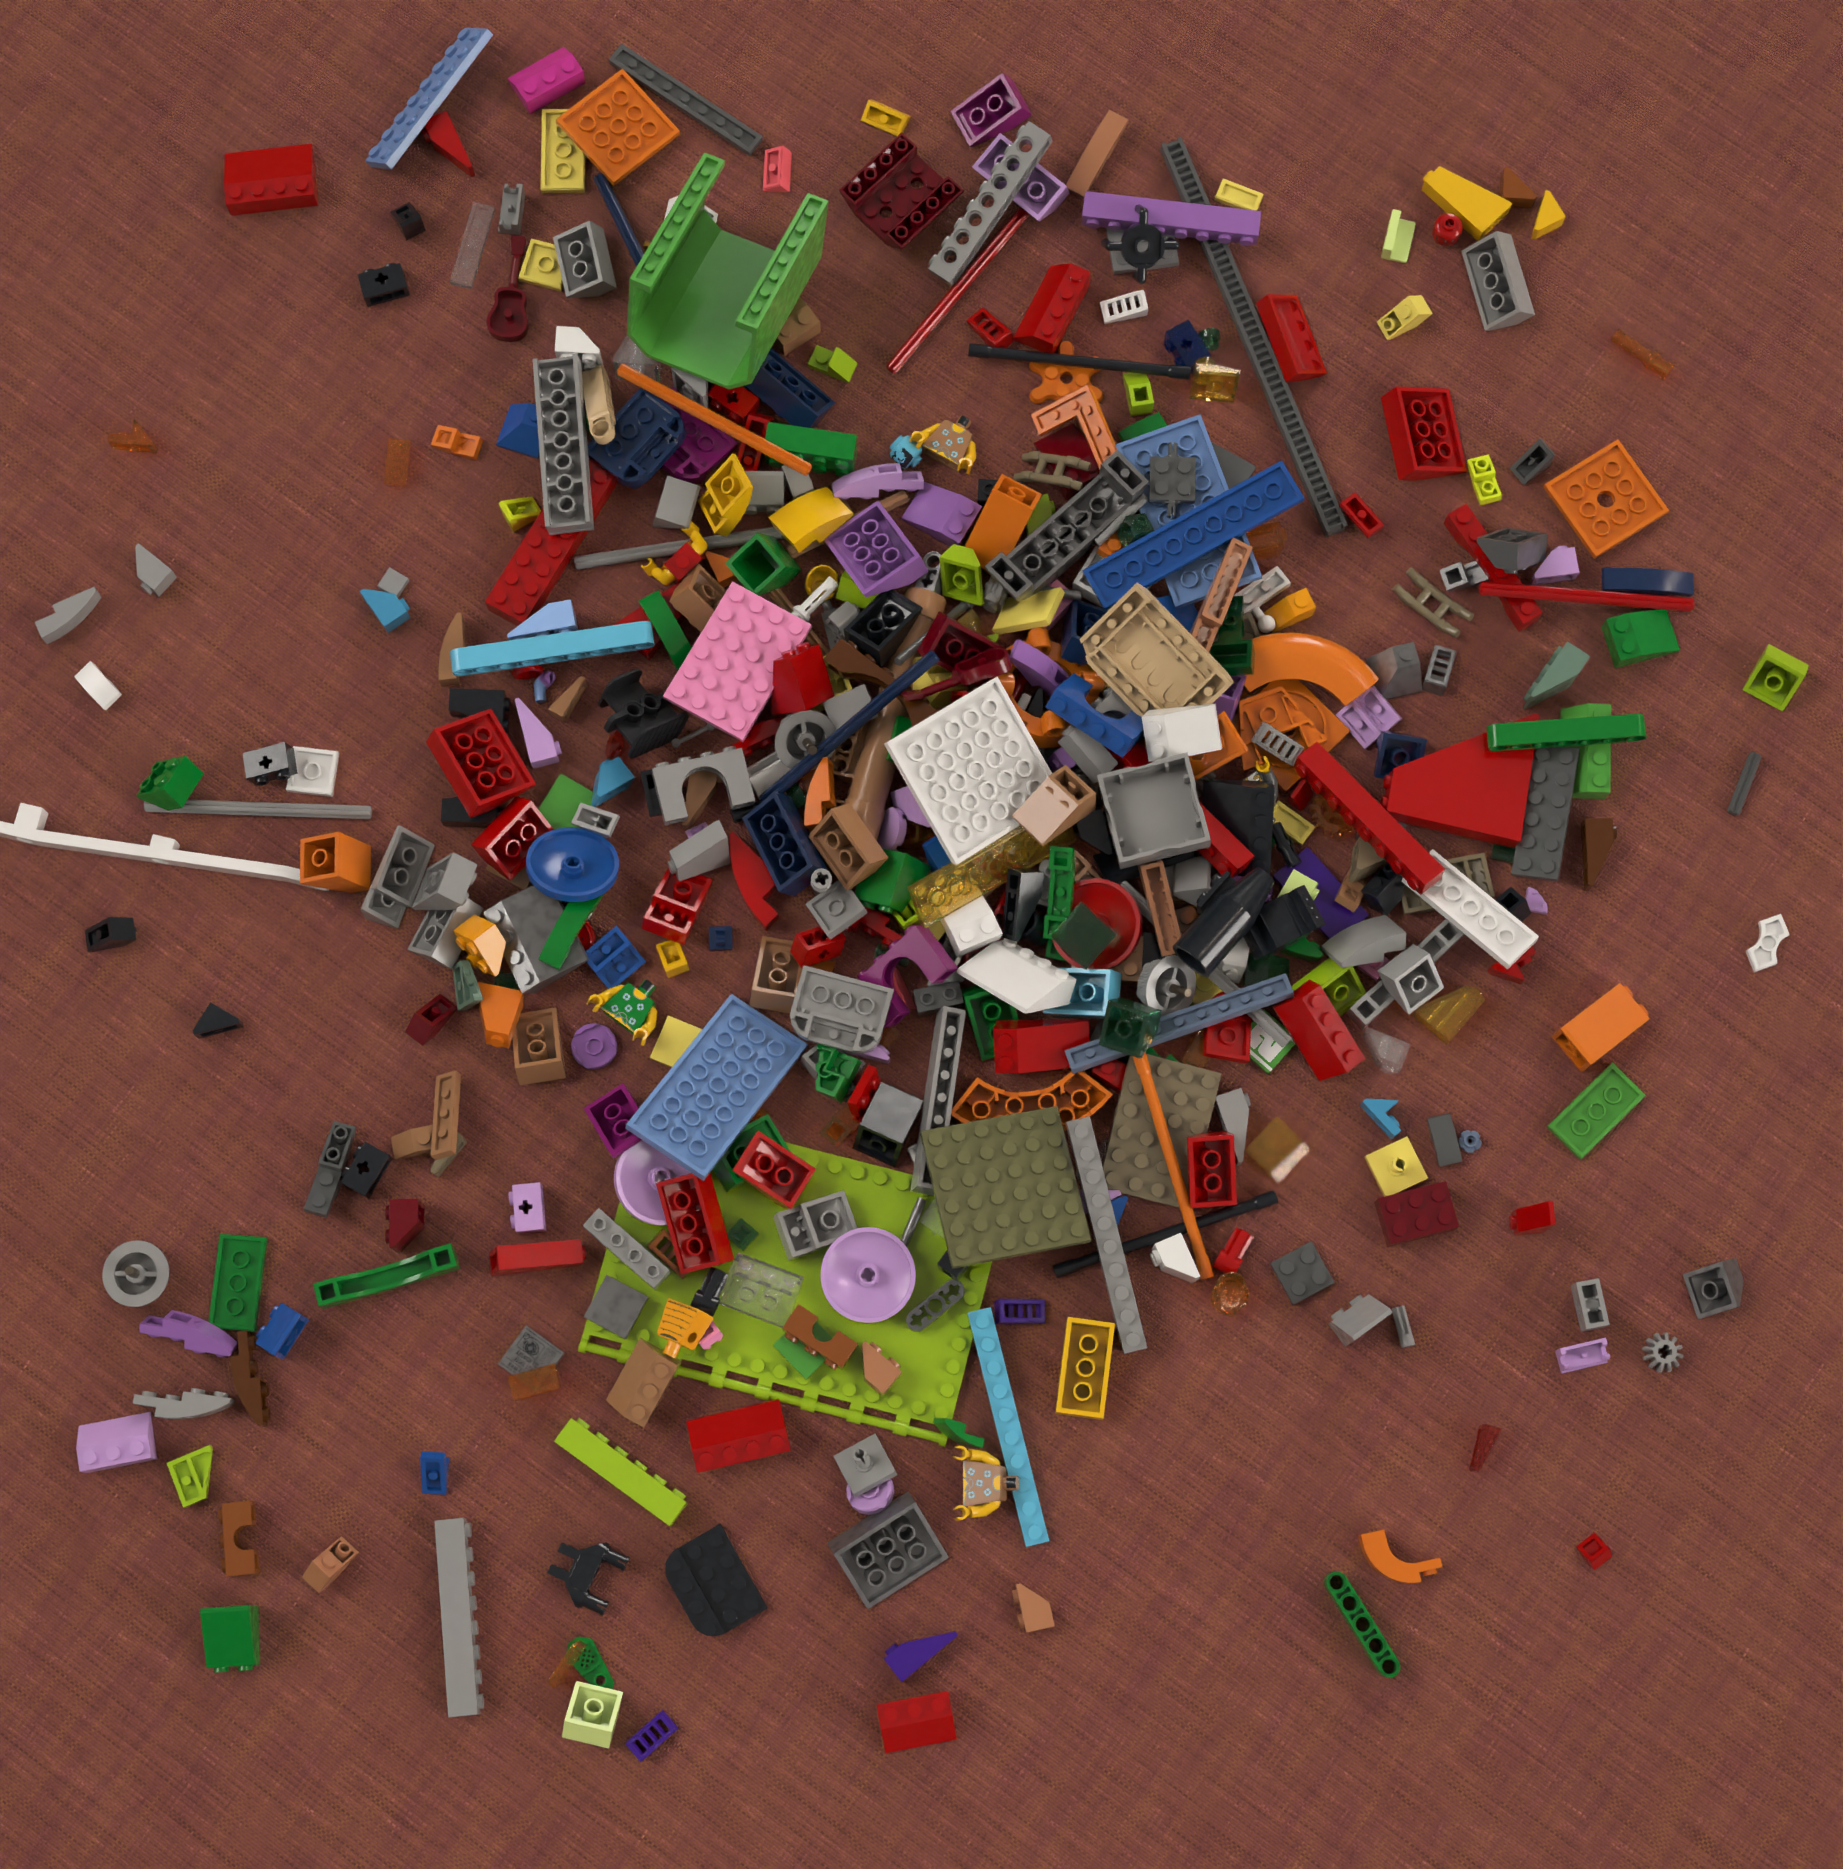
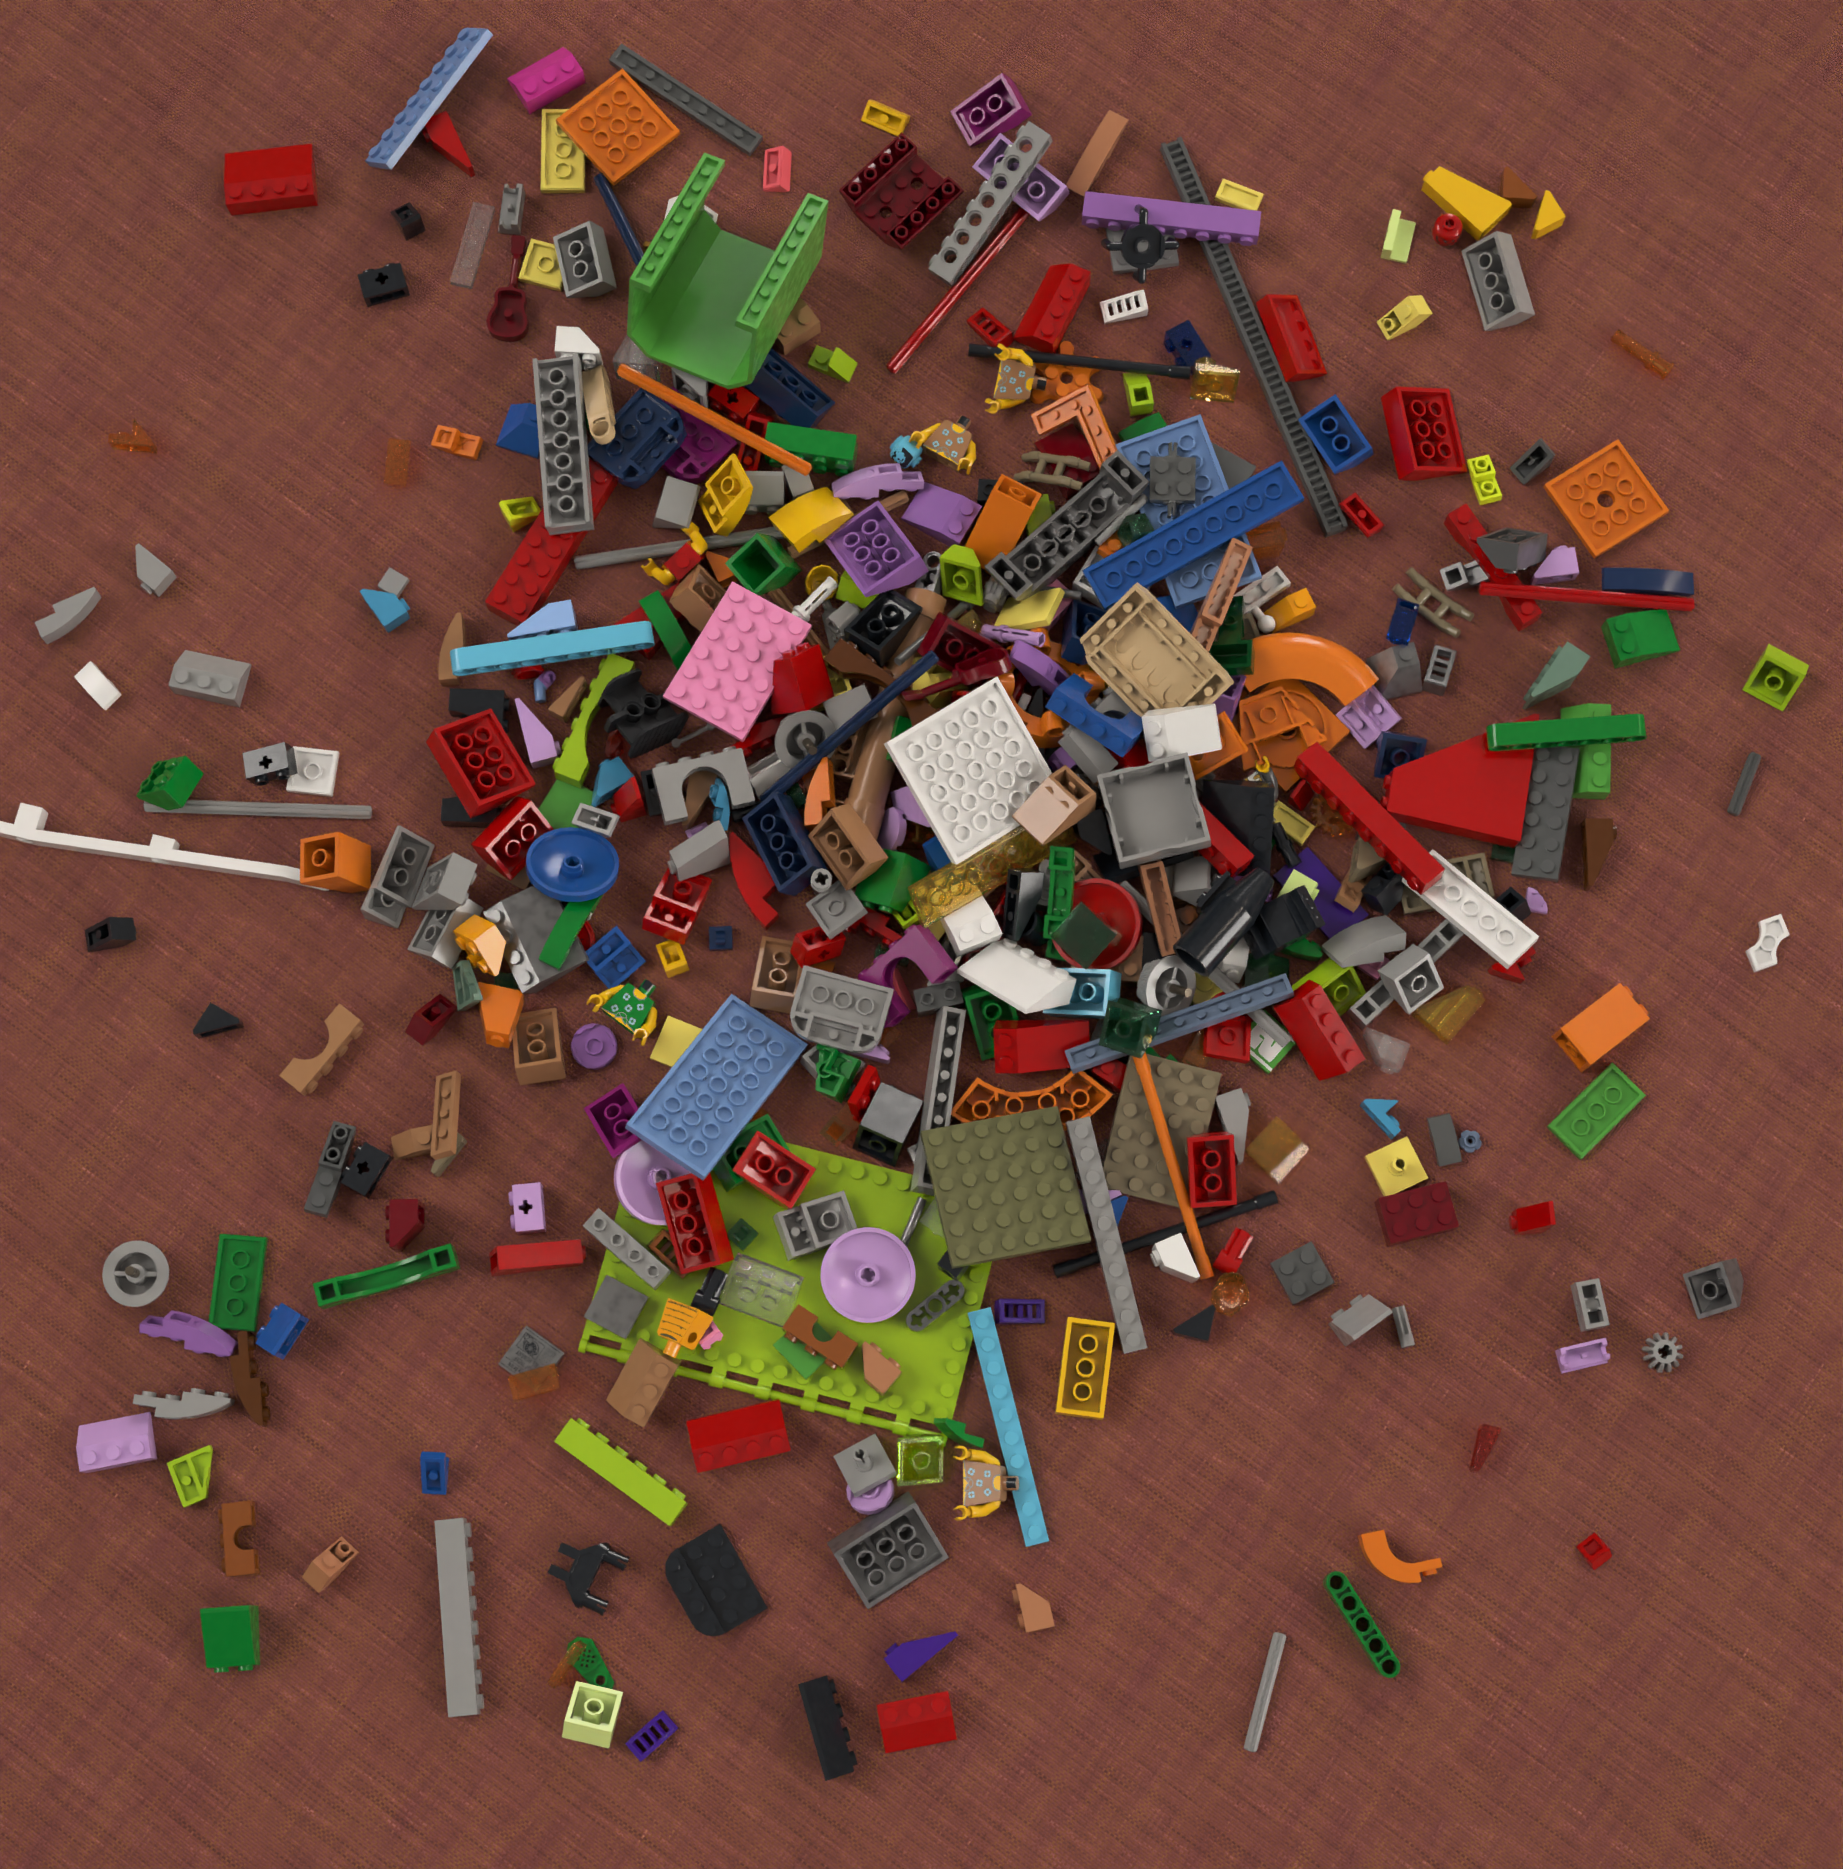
clear green tile [1198,328,1221,351] -> none
light grey slope [1251,721,1304,766] -> none
none -> light grey slope [168,650,252,707]
none -> medium nougat arch [279,1003,365,1096]
none -> lime arch [552,654,635,789]
none -> red slope [610,776,647,823]
none -> dark azure slope [709,778,730,831]
none -> black slope [798,1675,858,1781]
none -> clear neon green slope [897,1434,944,1486]
none -> lavender pin [981,624,1045,647]
none -> torso [985,344,1047,414]
none -> black slope [1171,1304,1216,1343]
none -> light grey axle [1244,1632,1286,1752]
none -> blue slope [1298,394,1374,474]
none -> clear blue slope [1386,598,1420,646]

